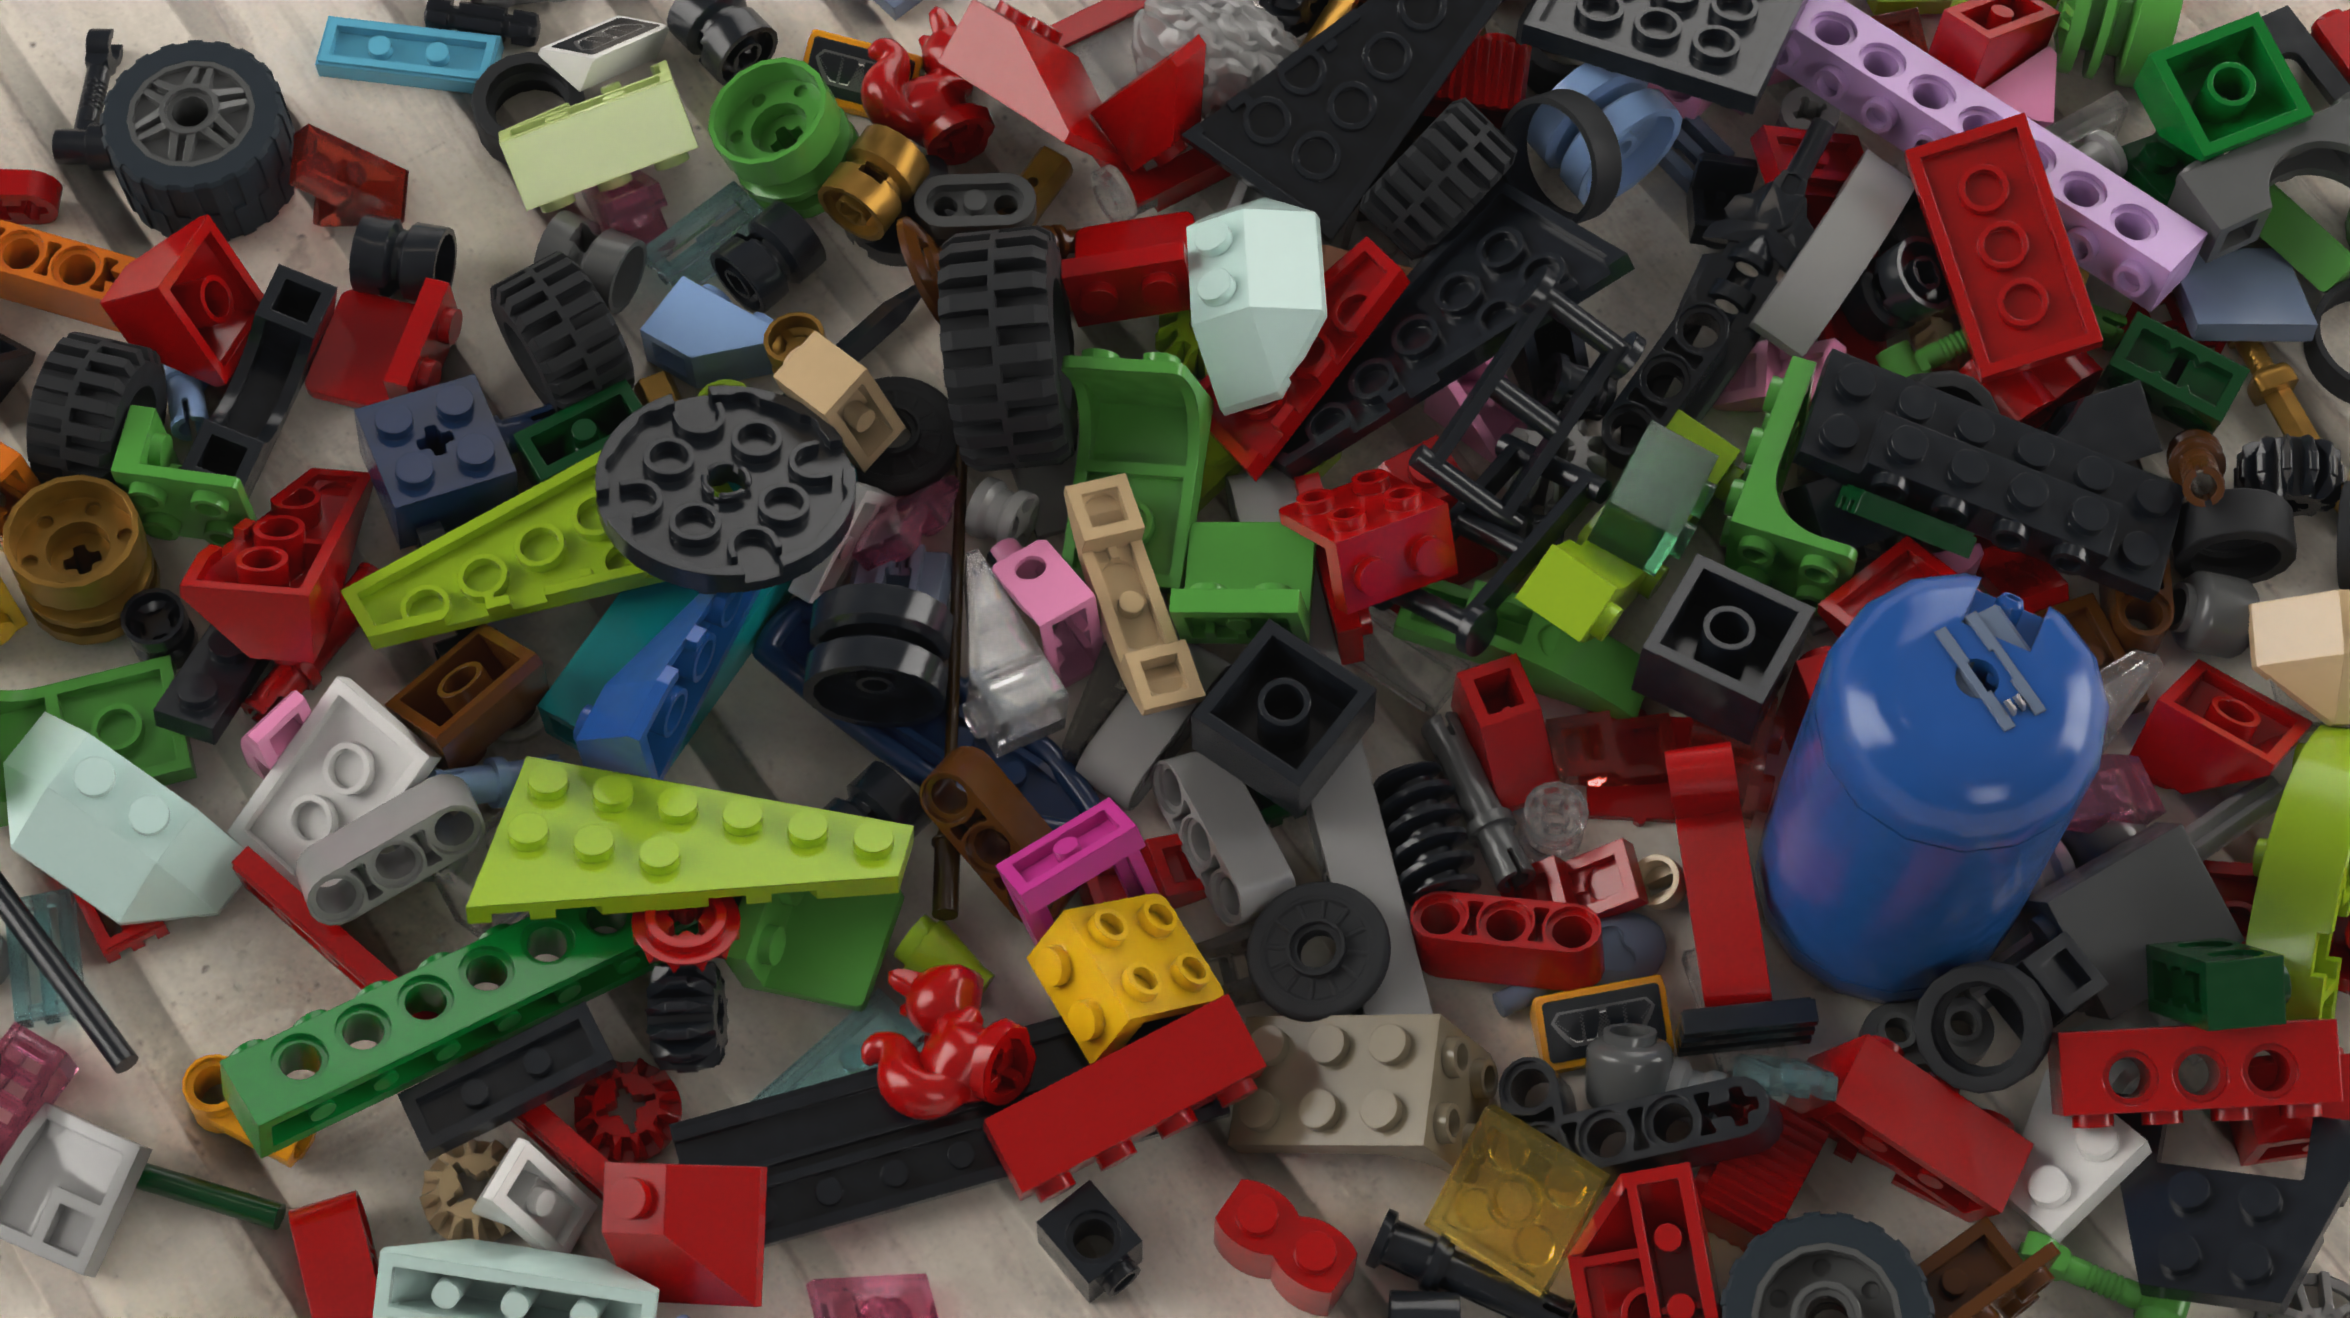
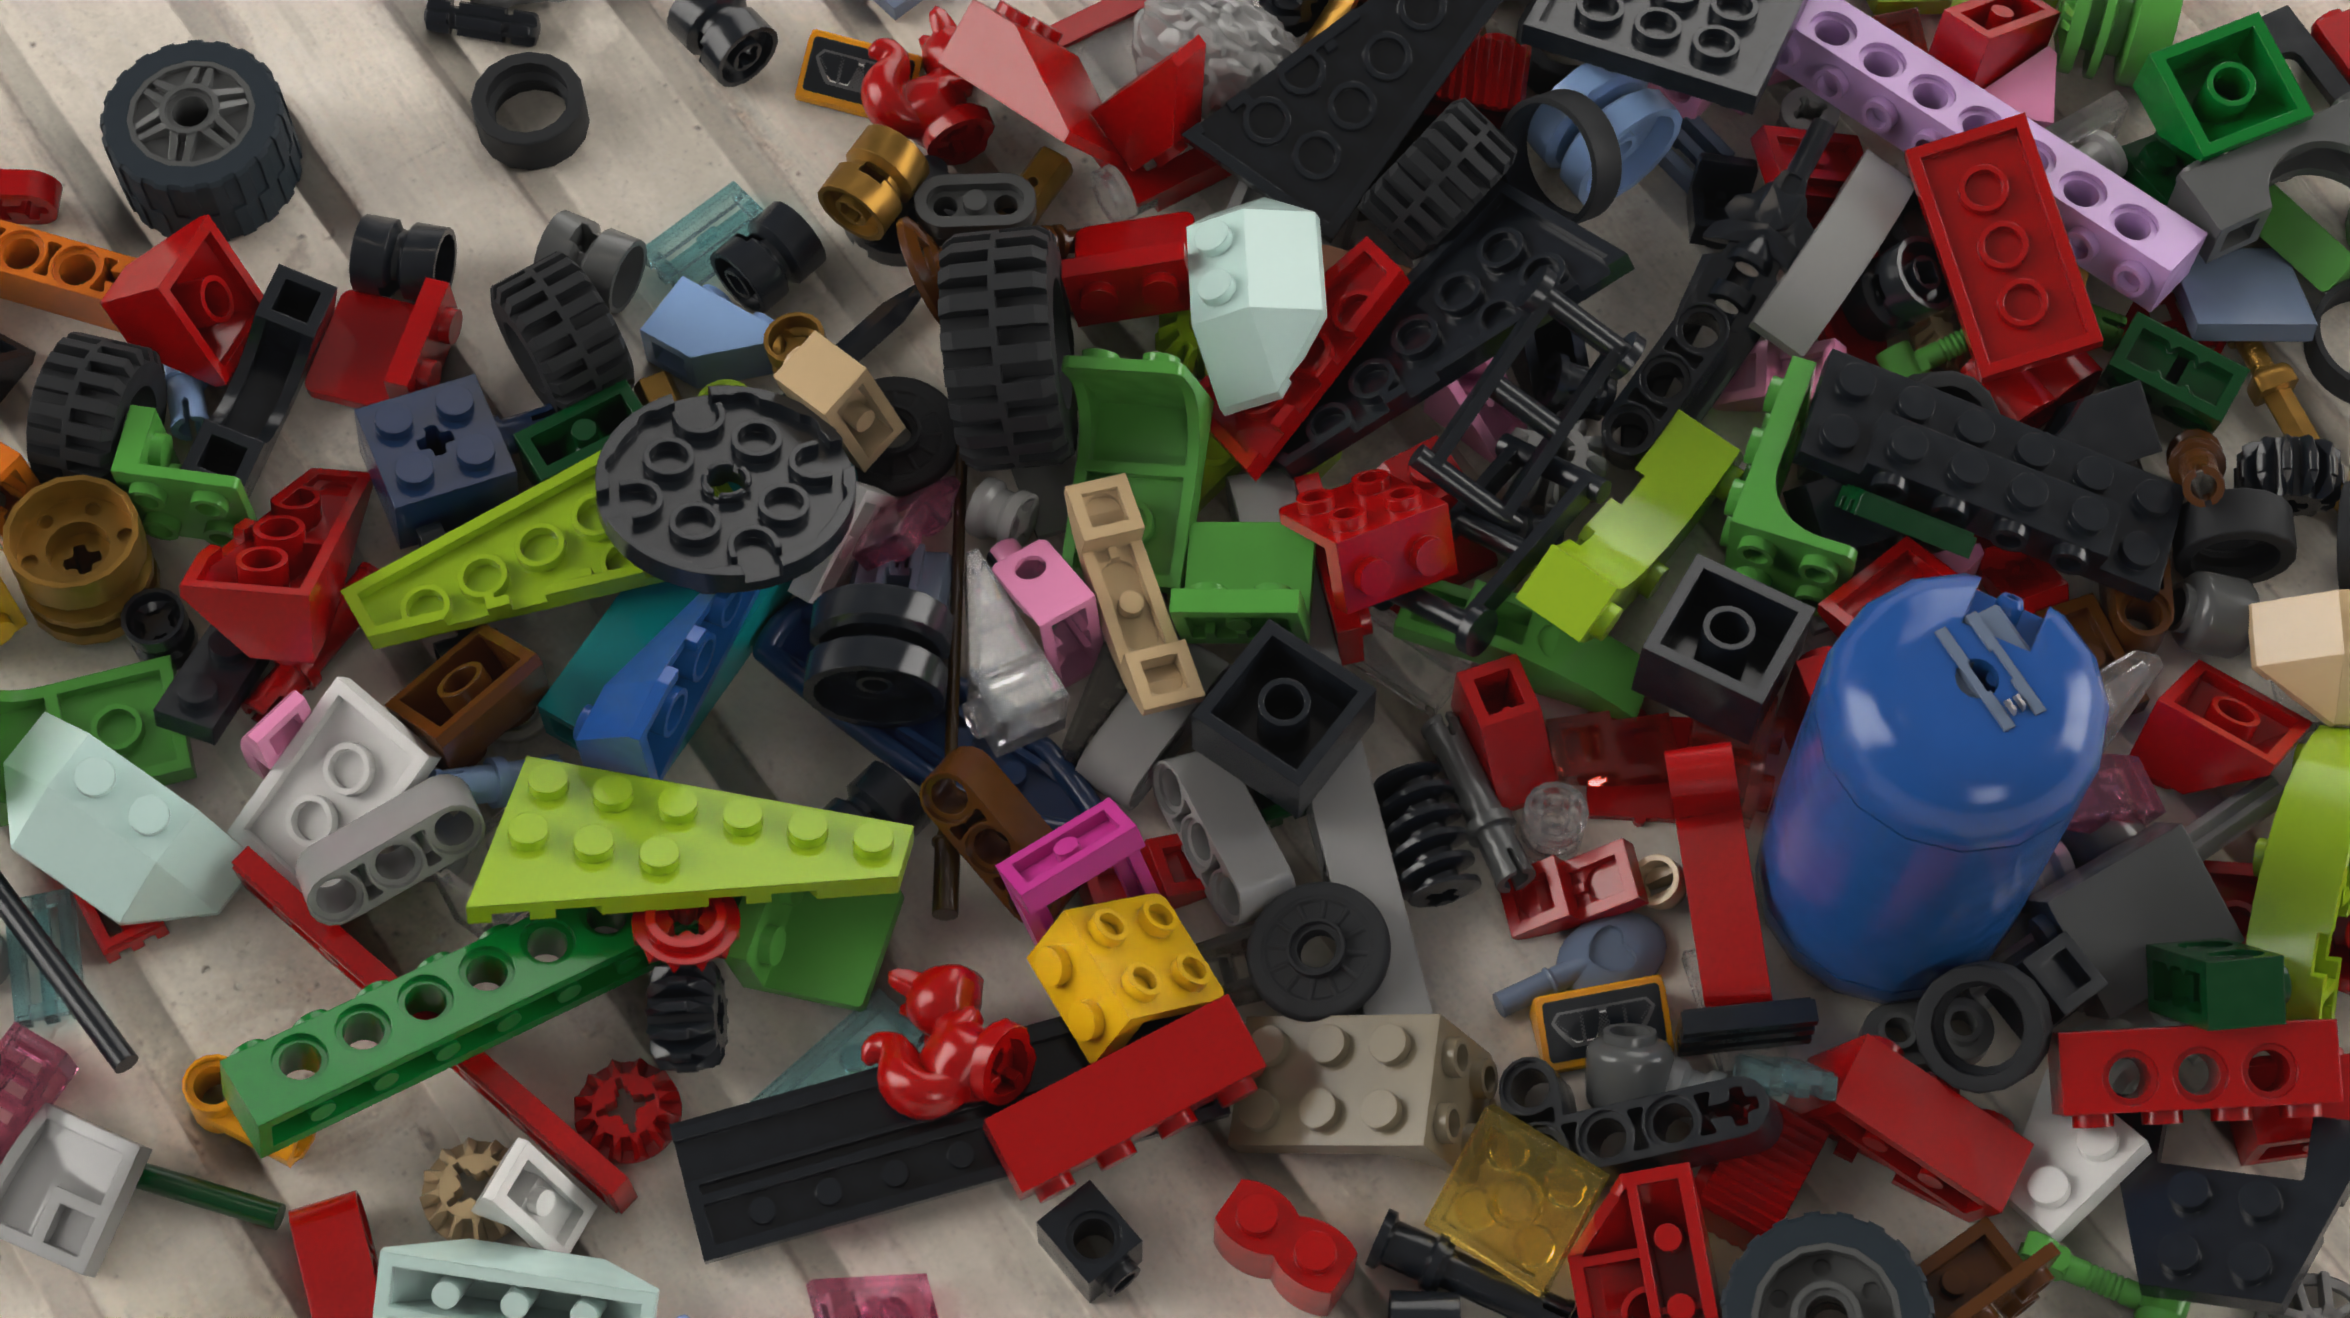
black brick [52,29,123,171] -> none
clear red slope [289,124,409,227] -> none
medium azure tile [315,16,504,94] -> none
black plate [397,1001,617,1160] -> none
yellowish green wedge [498,60,699,213] -> none
white slope [538,15,669,92] -> none
clear pink slope [581,169,671,251] -> none
red slope [602,1162,768,1307] -> none
bright green wheel [708,57,859,219] -> none
lime cone [893,914,995,993] -> none
red beam [1410,891,1605,991] -> none
clear green brick [1587,420,1719,577] -> none

